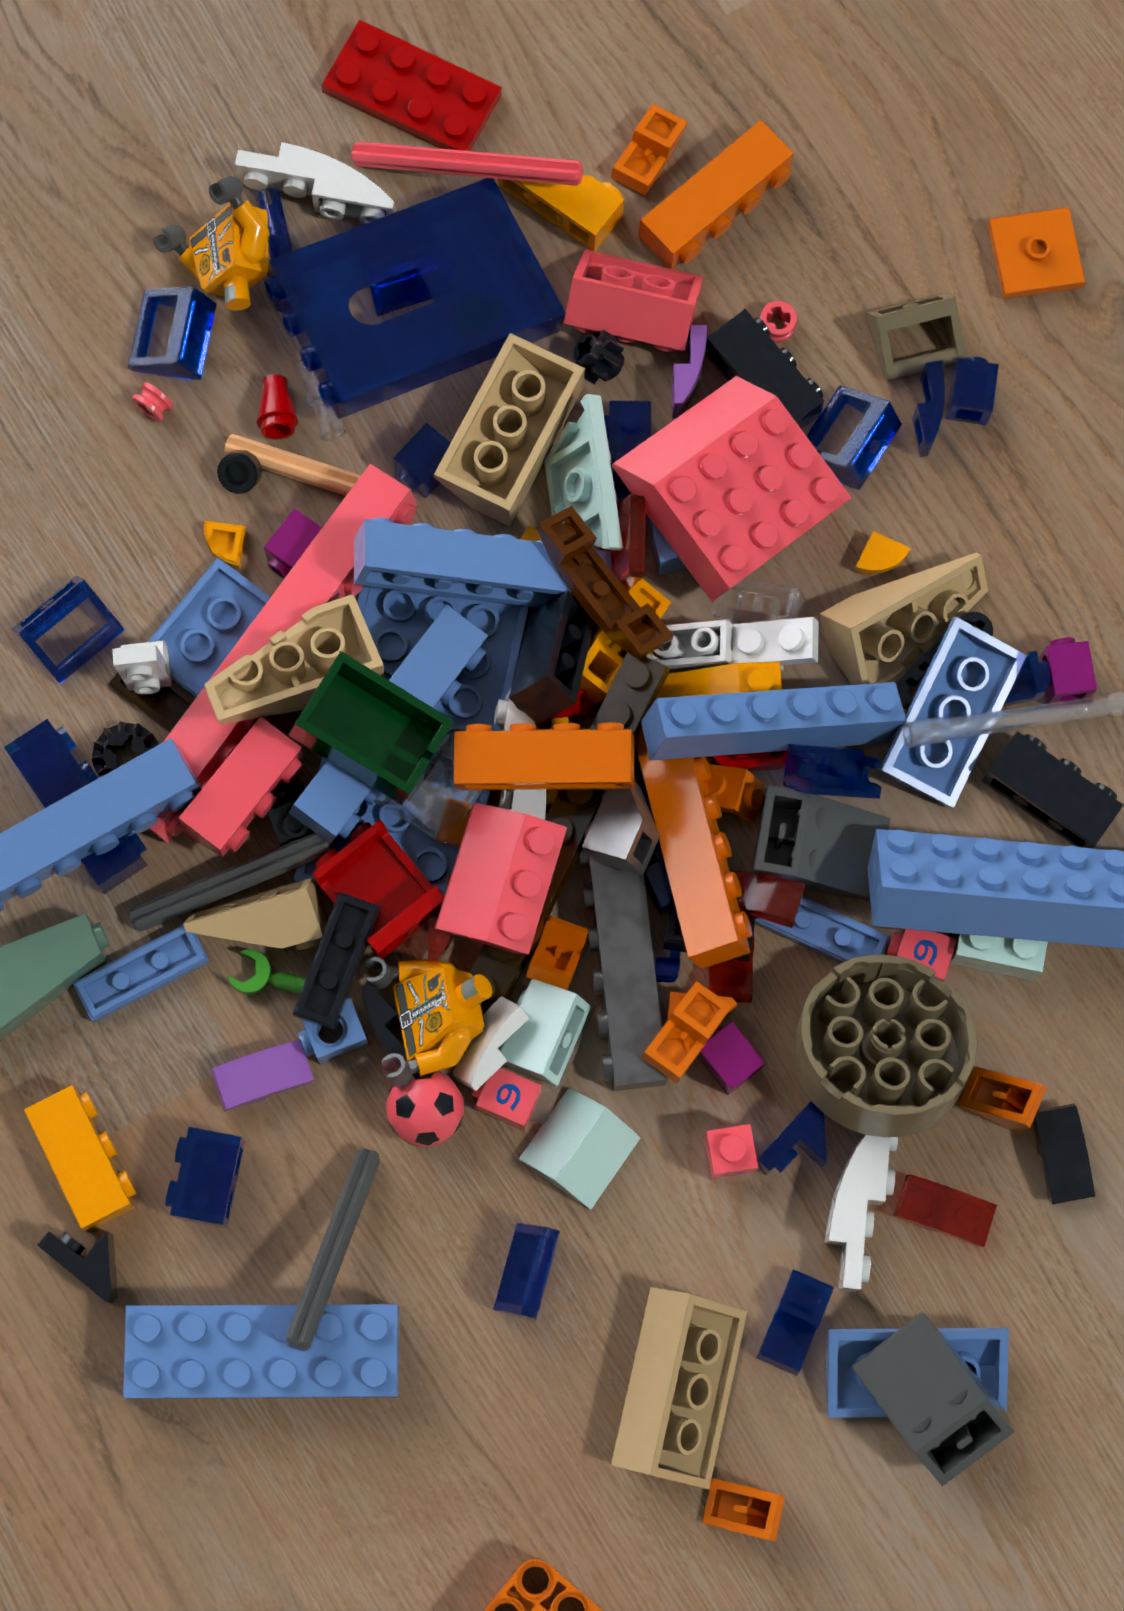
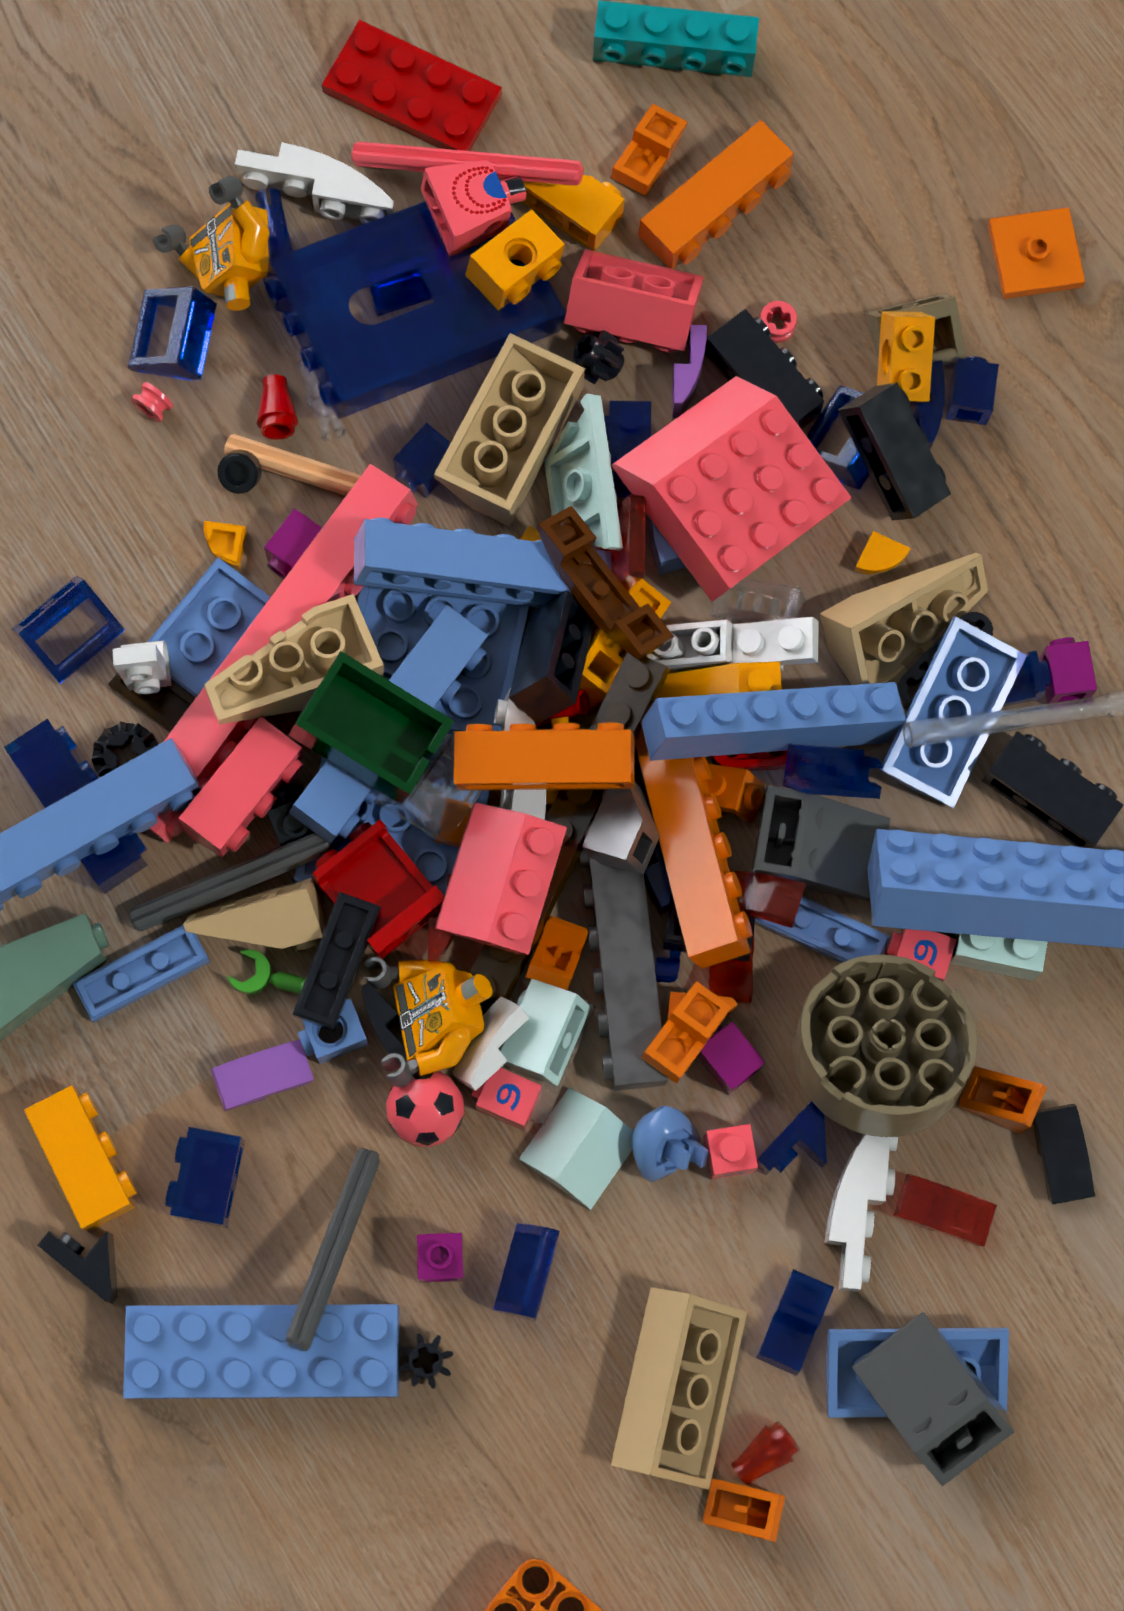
none -> black gear [399,1333,454,1389]
none -> magenta brick [417,1233,464,1283]
none -> coral torso [421,160,526,256]
none -> light orange brick [465,209,565,311]
none -> teal brick [593,0,759,77]
none -> medium blue piece [632,1106,709,1182]
none -> clear red cone [731,1421,800,1486]
none -> black brick [838,382,951,521]
none -> light orange brick [877,311,935,402]

